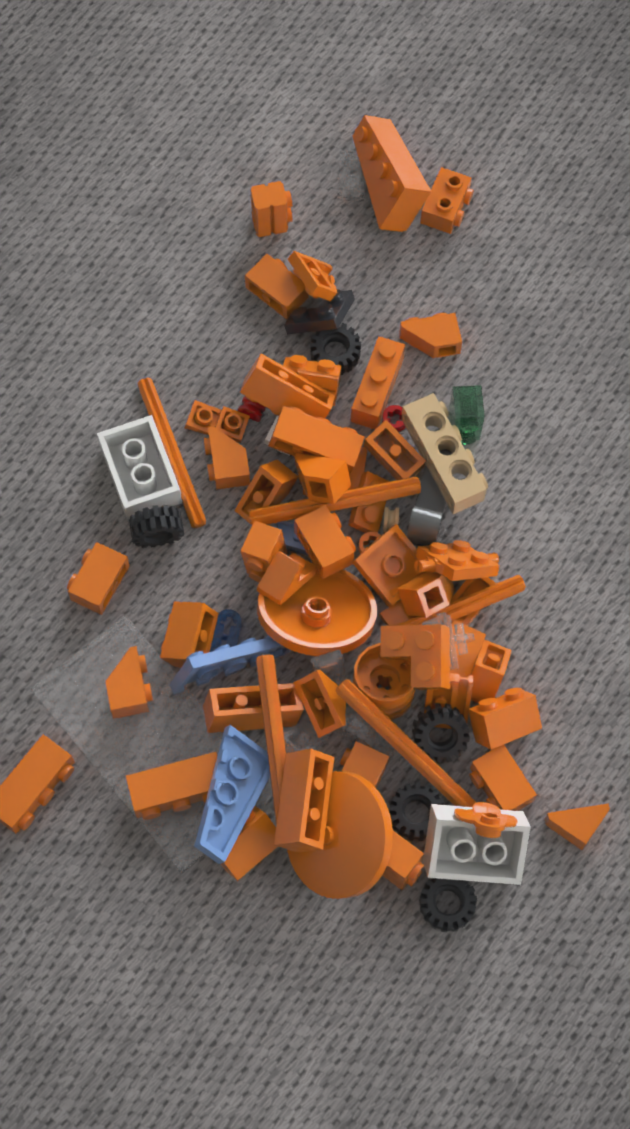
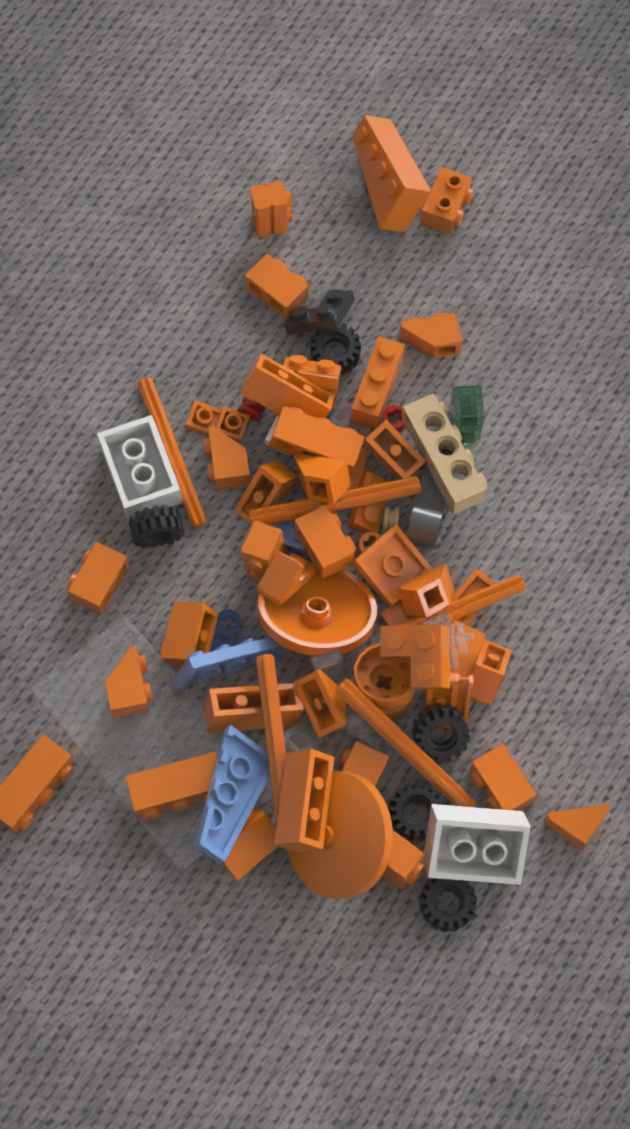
orange wing [288,251,337,301] -> none
orange plate [414,540,500,581] -> none
orange plate [454,802,518,838] -> none
orange brick [468,688,542,750] -> none

